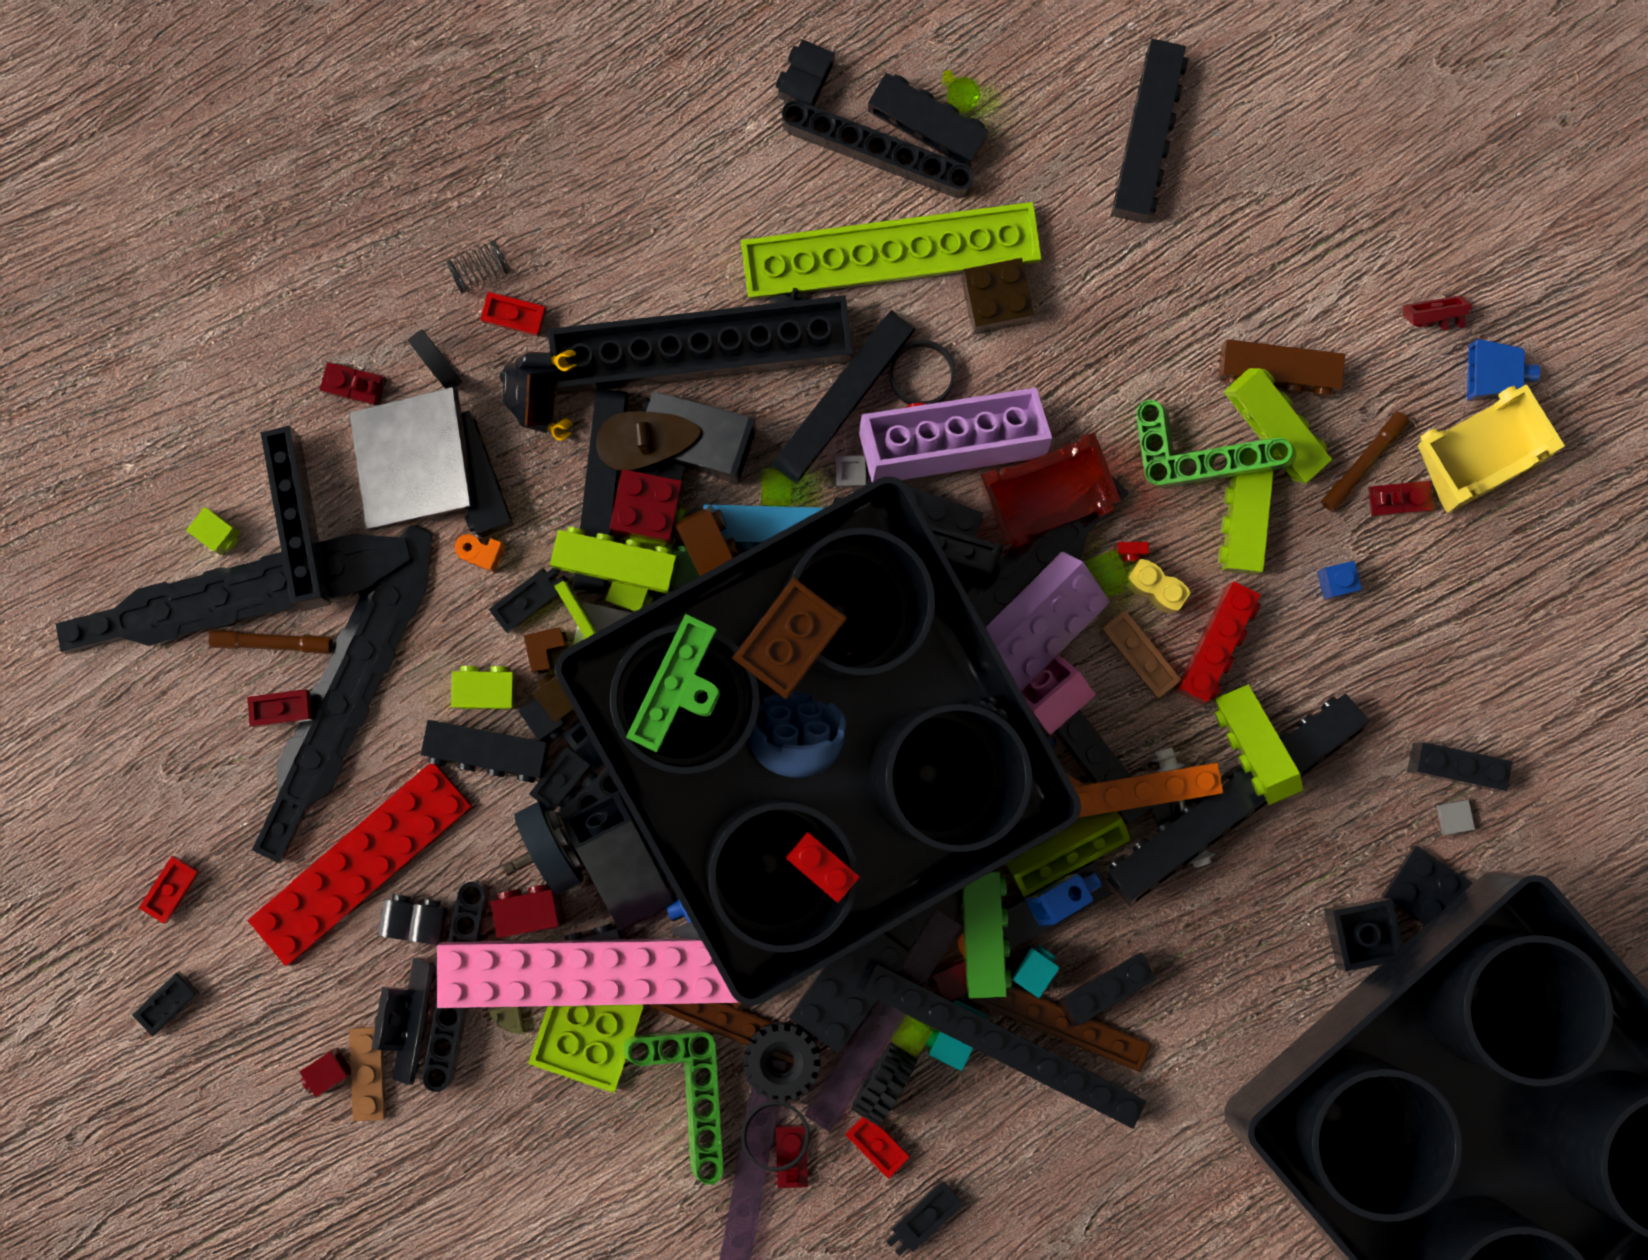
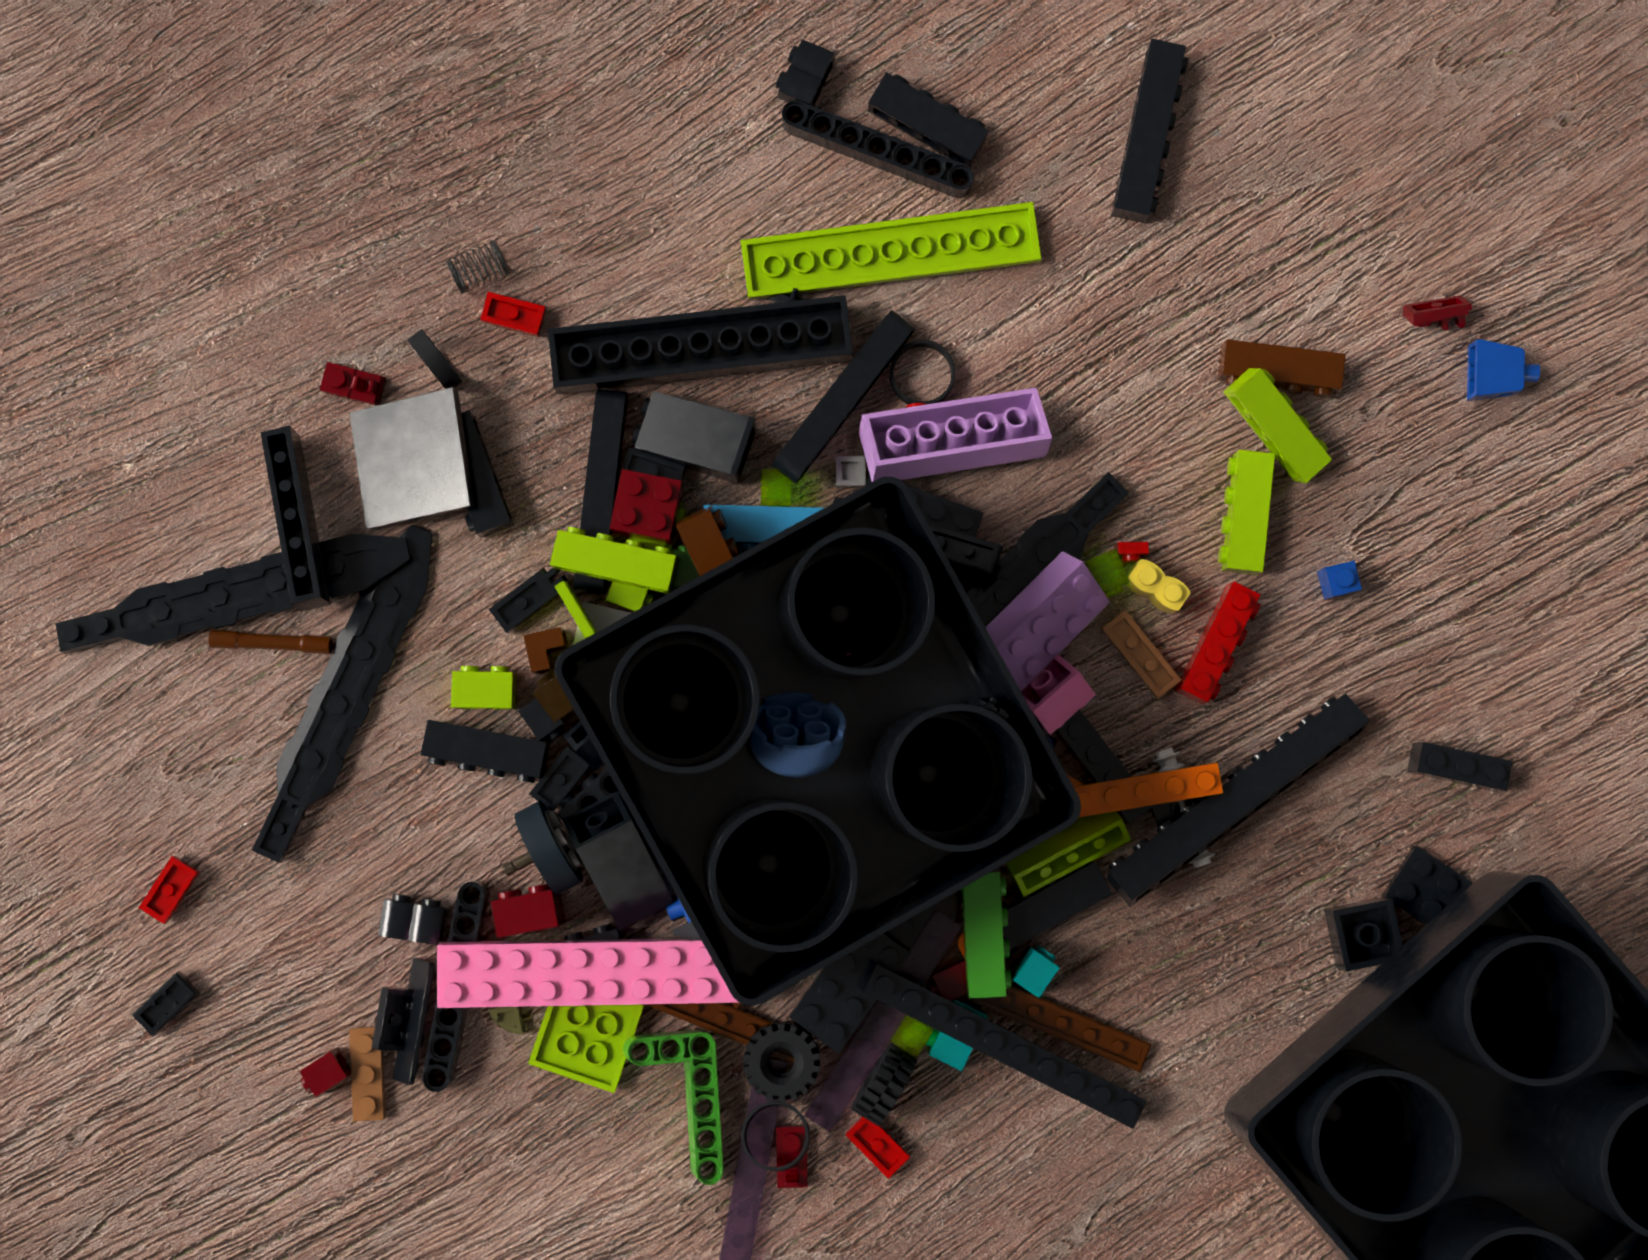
lime brick [186,507,241,555] -> none
dark red plate [247,689,312,727] -> none
red plate [247,763,473,966] -> none
orange leg [454,534,506,573] -> none
black torso [499,350,577,441] -> none
dark brown shield [596,411,701,471] -> none
bright green plate [626,614,721,753] -> none
reddish brown tile [732,577,847,699] -> none
red plate [785,832,859,903] -> none
black hinge [886,1180,964,1256] -> none
clear neon green piece [941,70,980,112] -> none
dark brown brick [961,258,1034,335] -> none
clear red windscreen [979,432,1121,548] -> none
blue torso [1025,871,1101,926] -> none
black brick [1057,952,1157,1027] -> none
bright green beam [1136,400,1296,488] -> none
lime brick [1214,684,1304,805] -> none
reddish brown piece [1321,411,1410,513] -> none
dark red plate [1368,481,1434,517] -> none
light yellow windscreen [1418,384,1565,514] -> none
light grey tile [1436,800,1475,835] -> none

